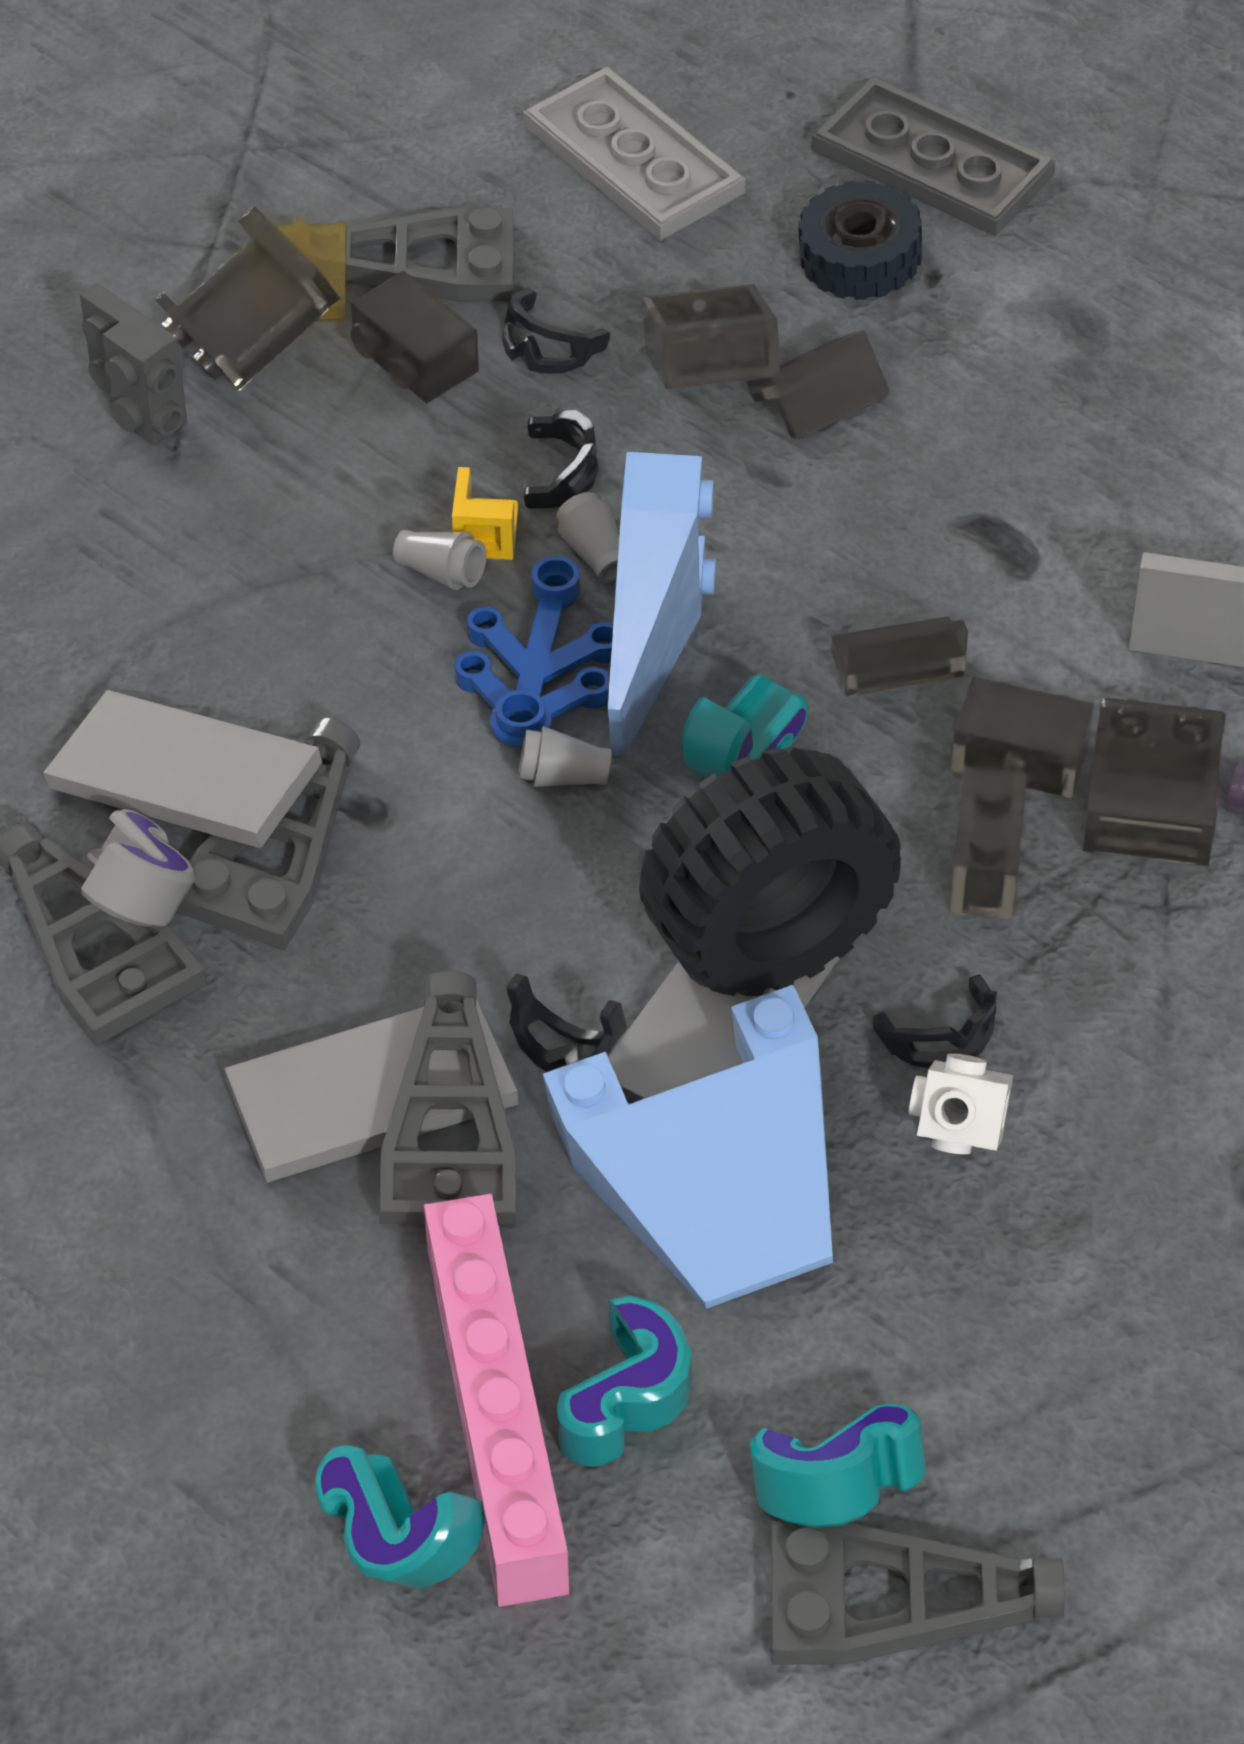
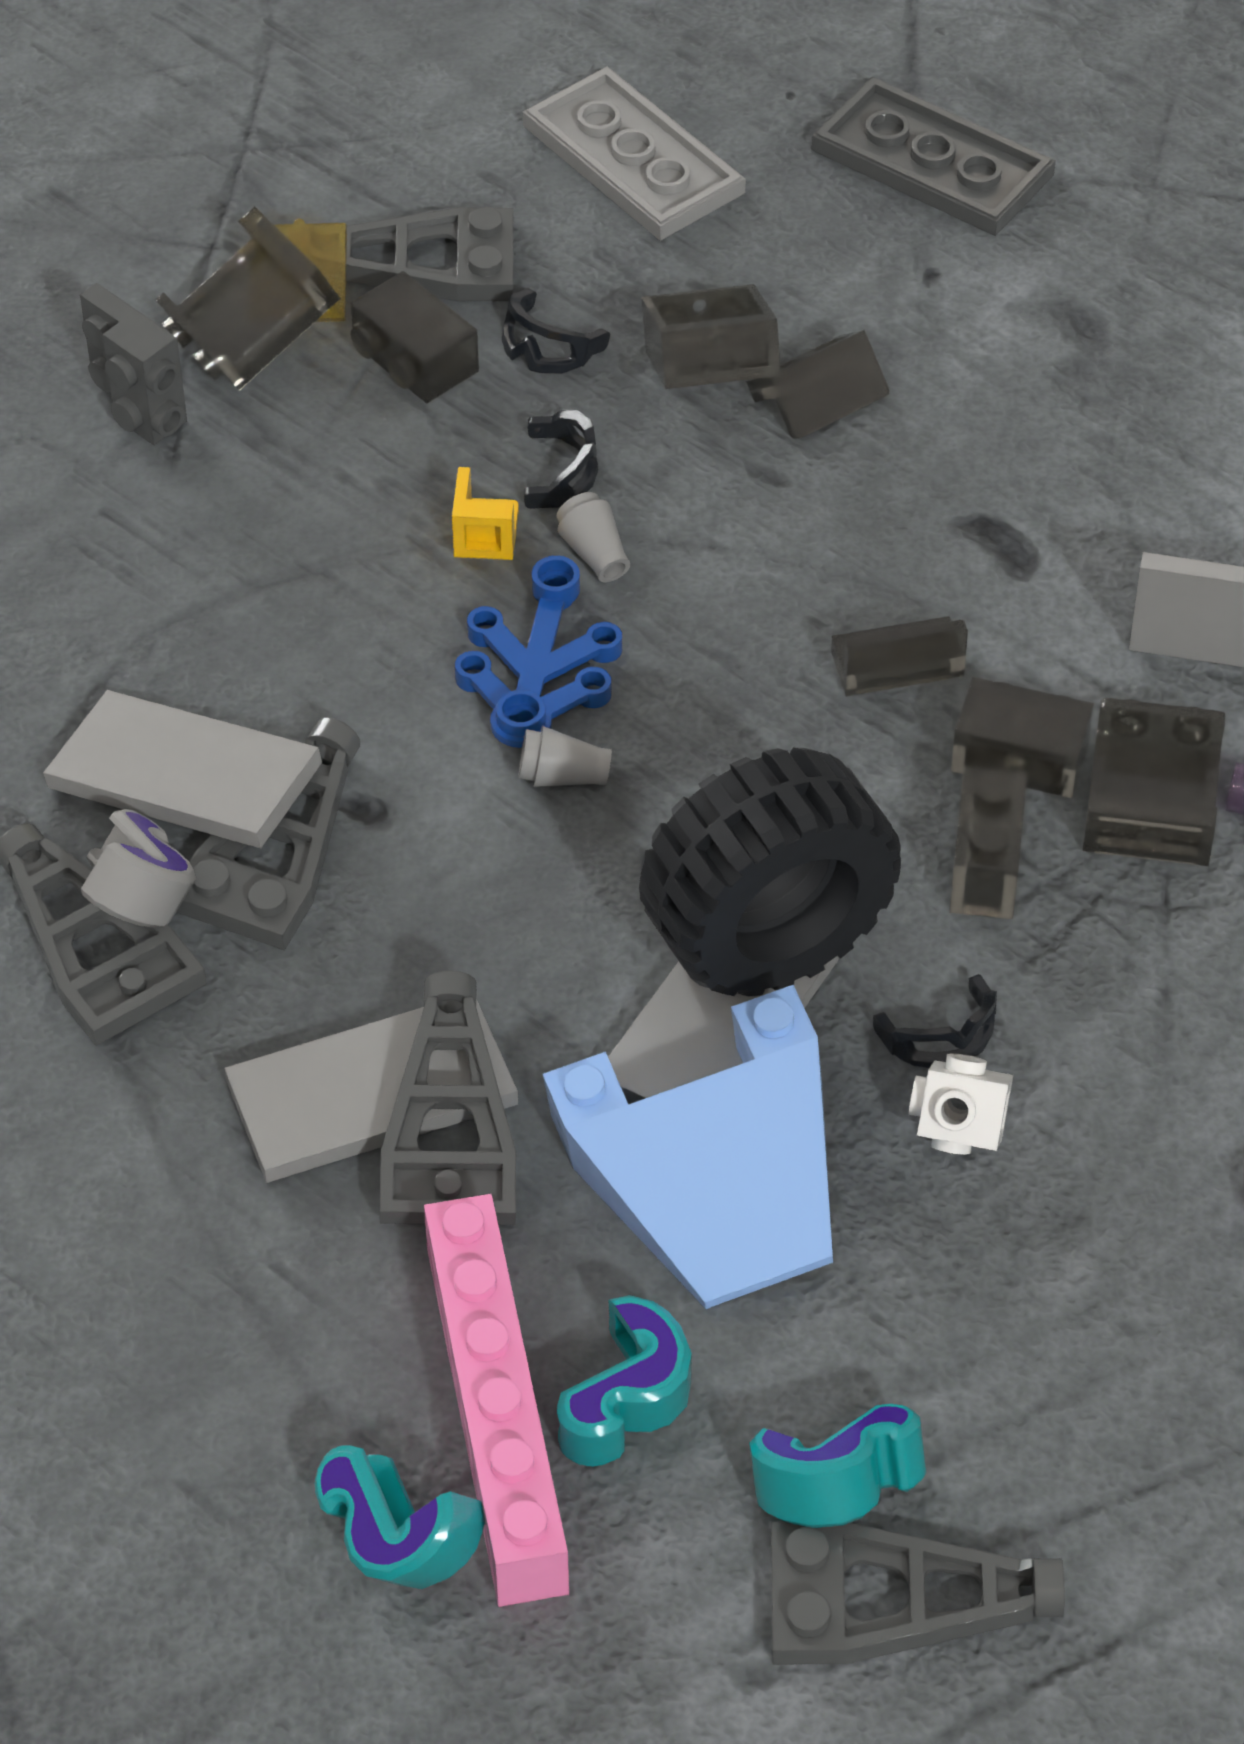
light grey cone [393,529,486,591] -> none
black helmet [507,973,627,1072] -> none
light blue wedge [608,452,716,757] -> none
teal animal [682,674,809,779] -> none
black wheel [798,180,922,300] -> none

